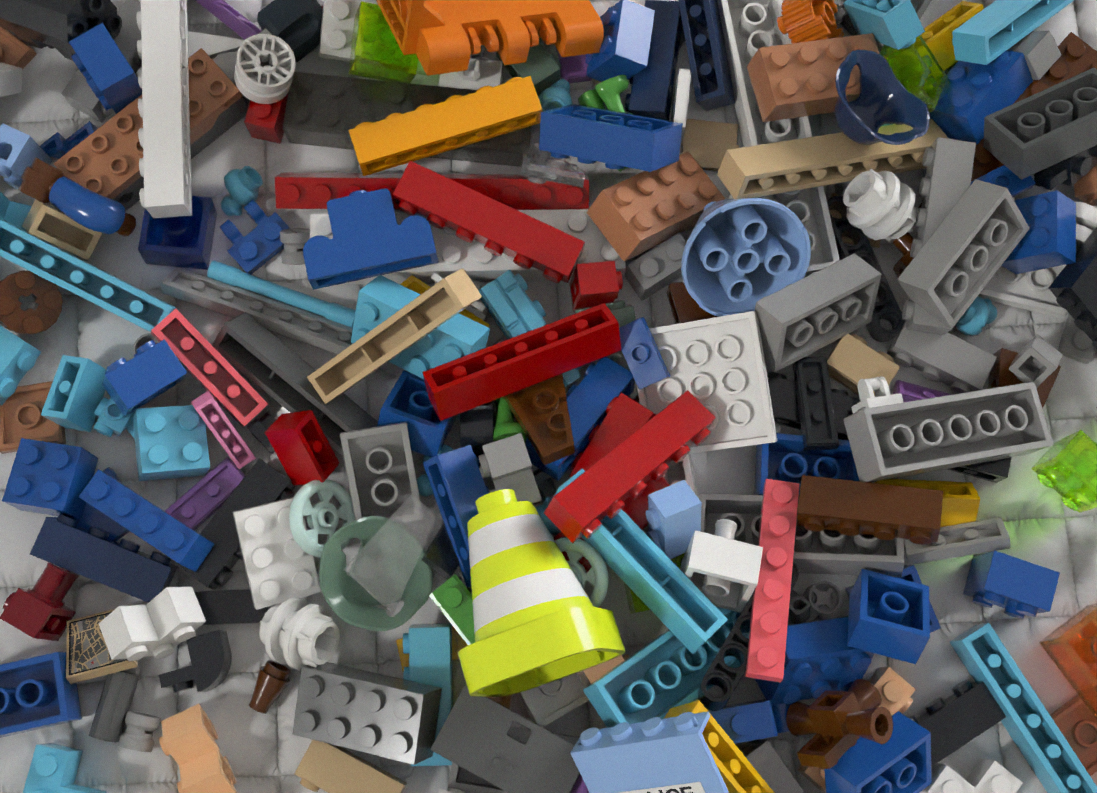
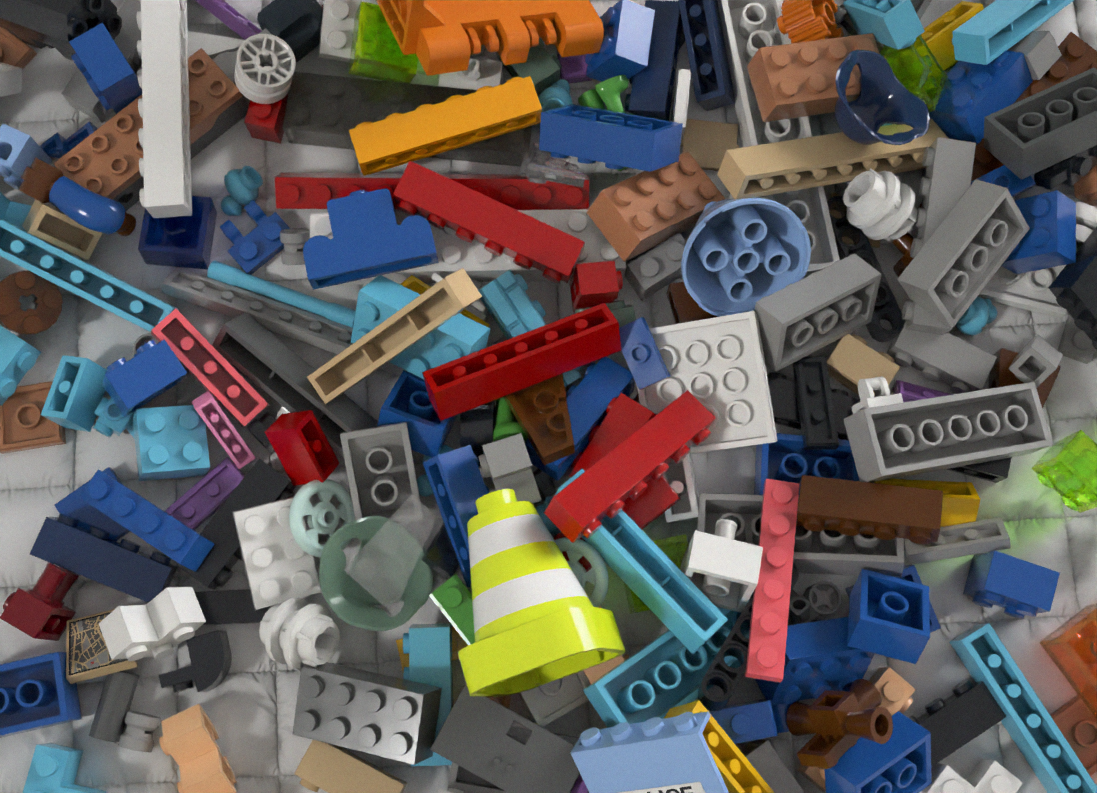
blue brick [2,438,98,520] -> none
reddish brown cone [249,660,291,714] -> none
light blue brick [645,480,702,559] -> none

